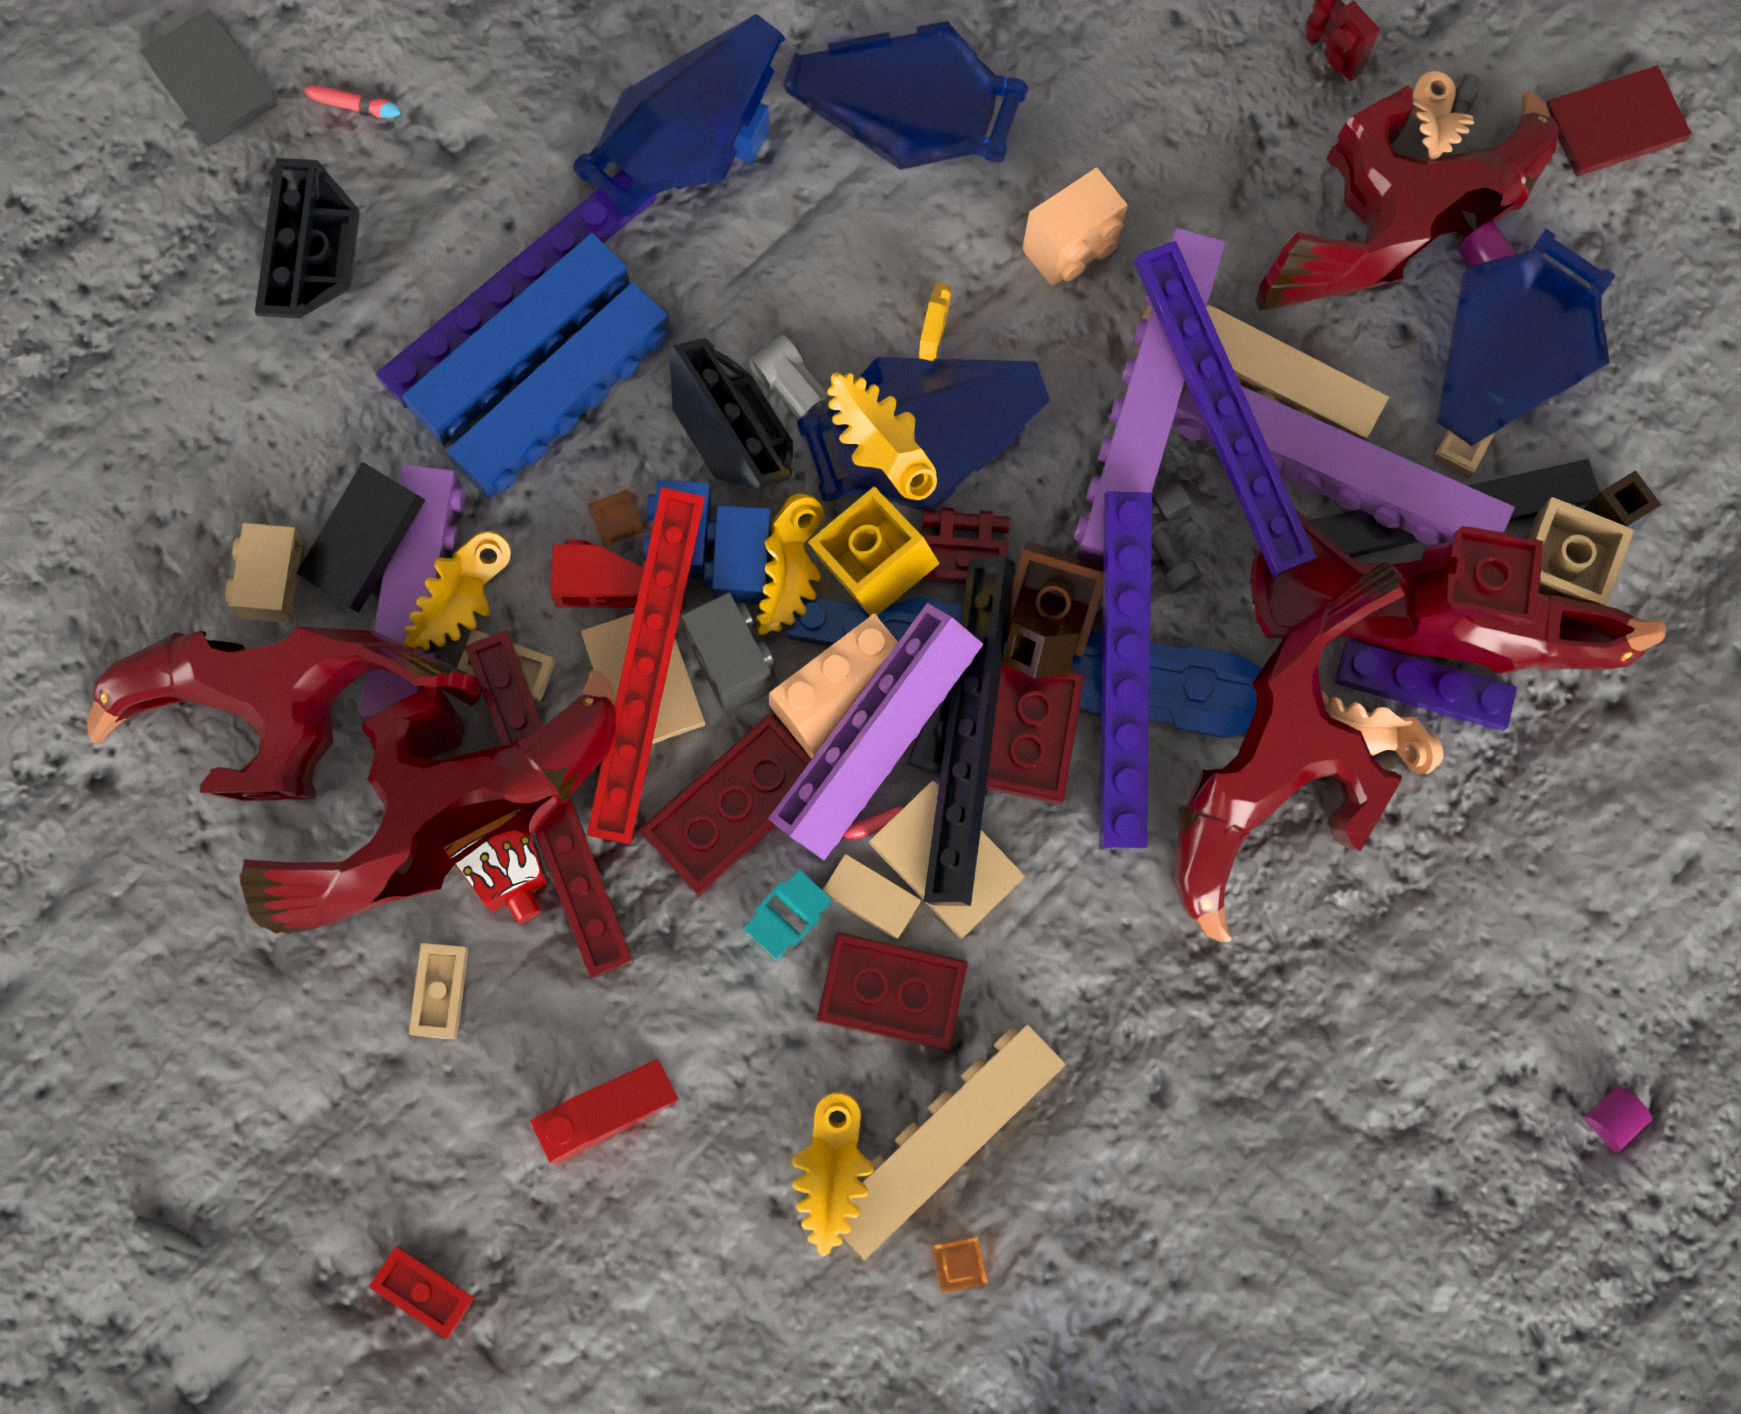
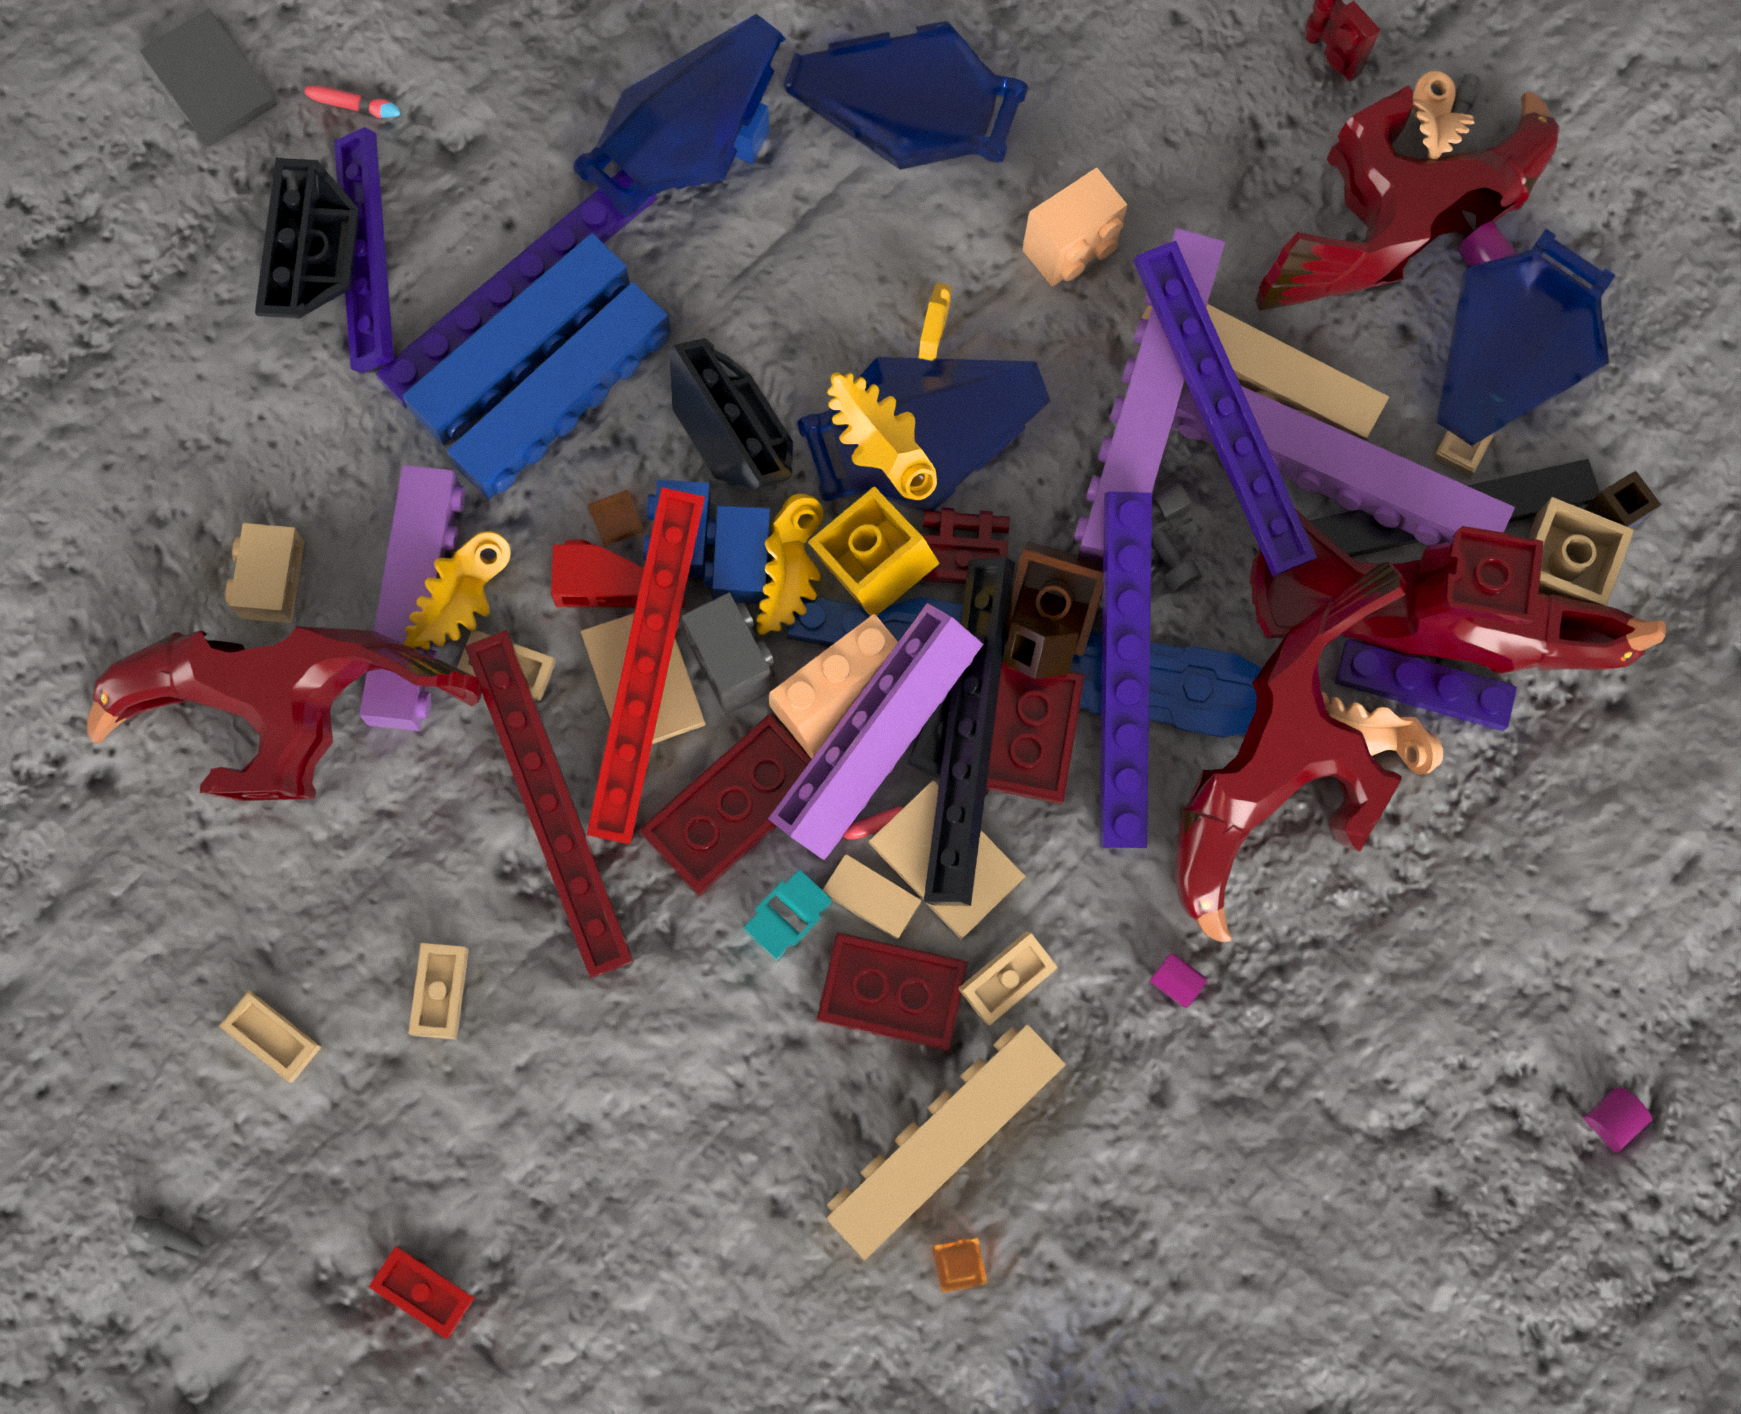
dark red animal [239,670,616,935] -> none
black tile [296,462,426,613] -> none
torso [443,807,547,924] -> none
red slope [529,1059,679,1166] -> none
light grey piece [747,335,829,422] -> none
yellow plant [792,1092,874,1255] -> none
dark red tile [1546,65,1692,177] -> none
none -> tan tile [219,990,322,1083]
none -> dark purple plate [334,127,394,374]
none -> tan plate [958,931,1058,1026]
none -> magenta brick [1149,953,1207,1009]

